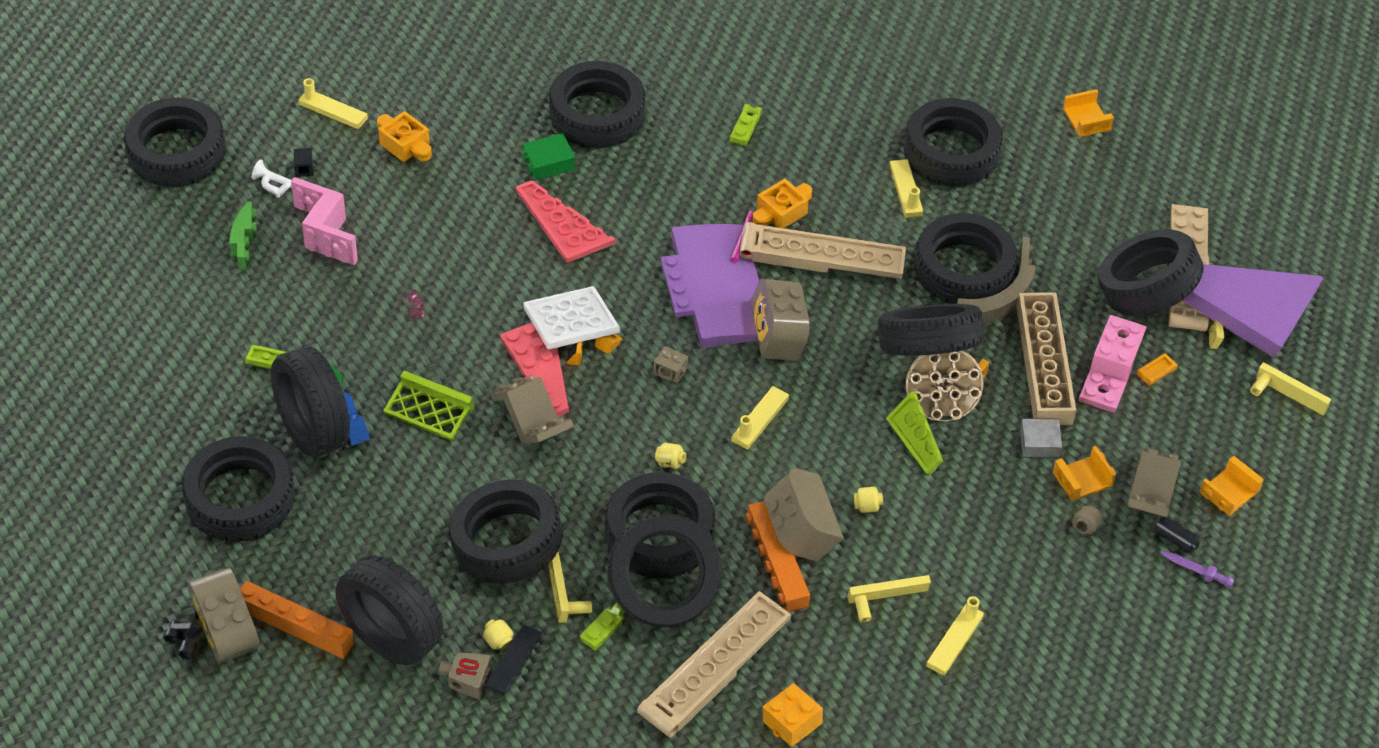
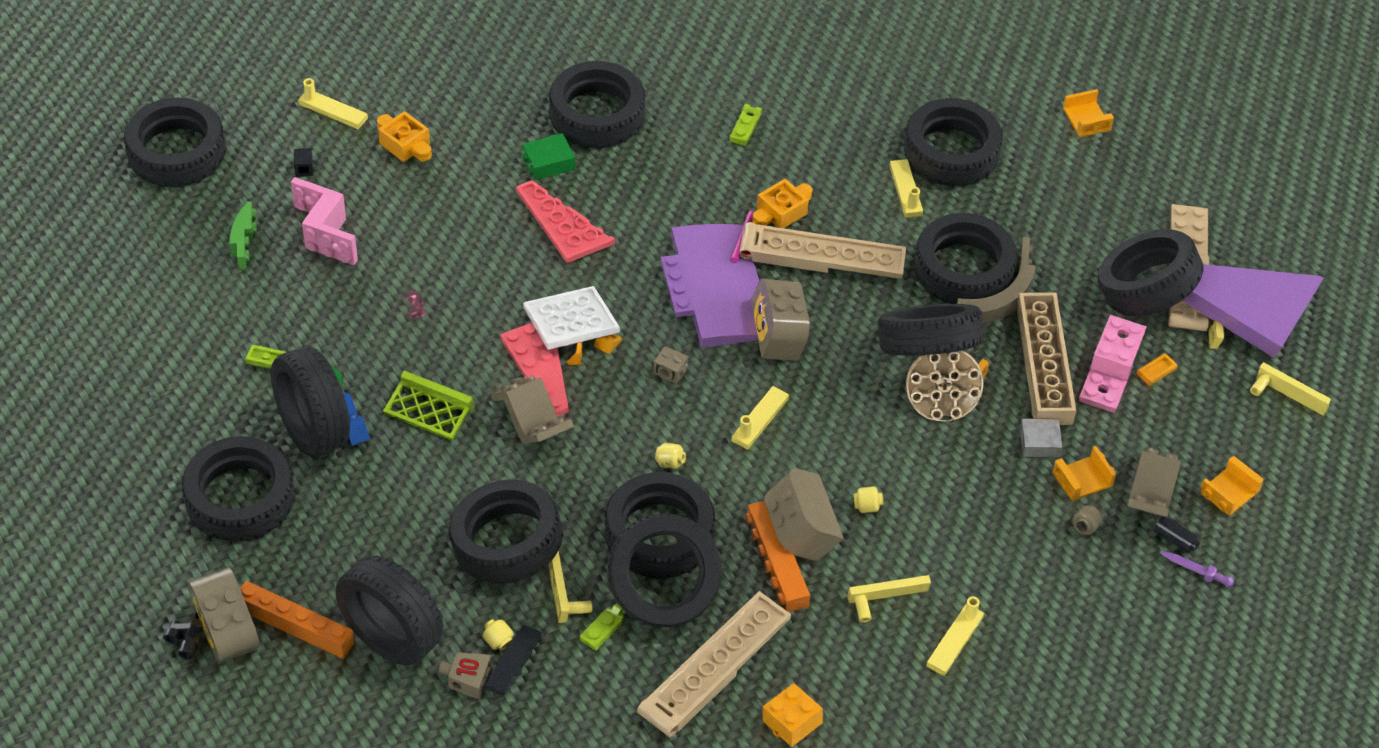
white piece [252,160,292,198] -> none
lime wing [886,391,943,475] -> none

